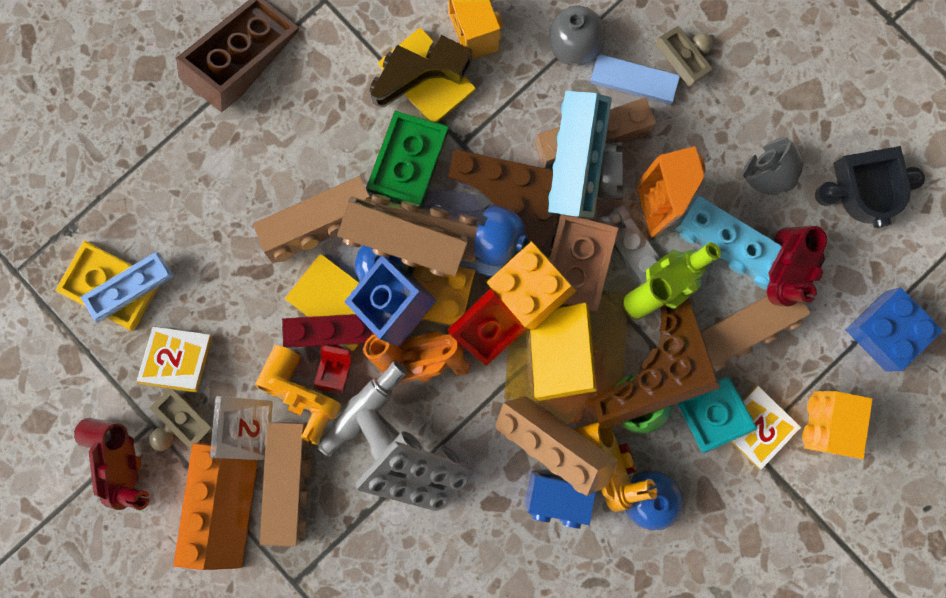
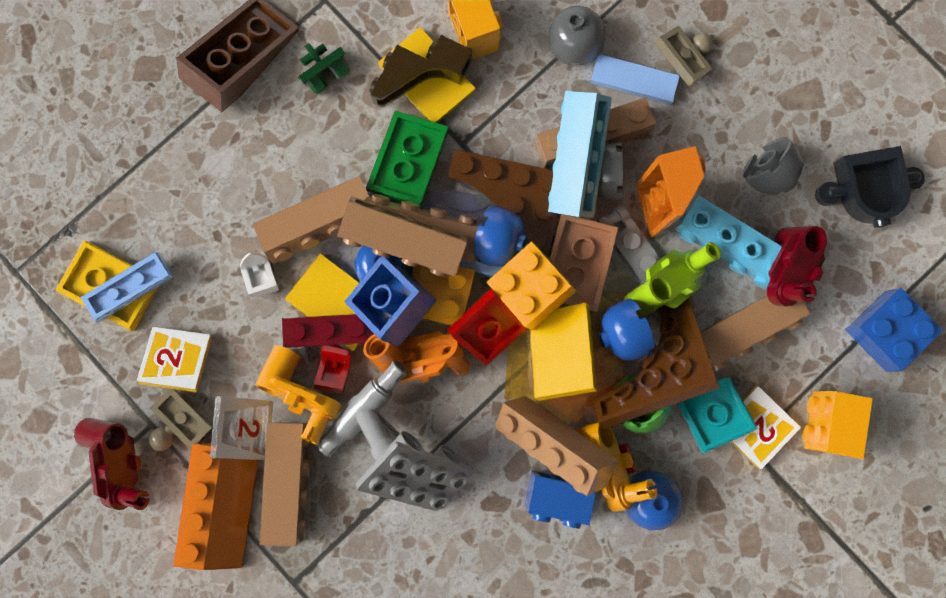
none -> white plate [240,252,279,299]
none -> dark green hips [298,43,350,95]
none -> blue cylinder [598,299,655,361]

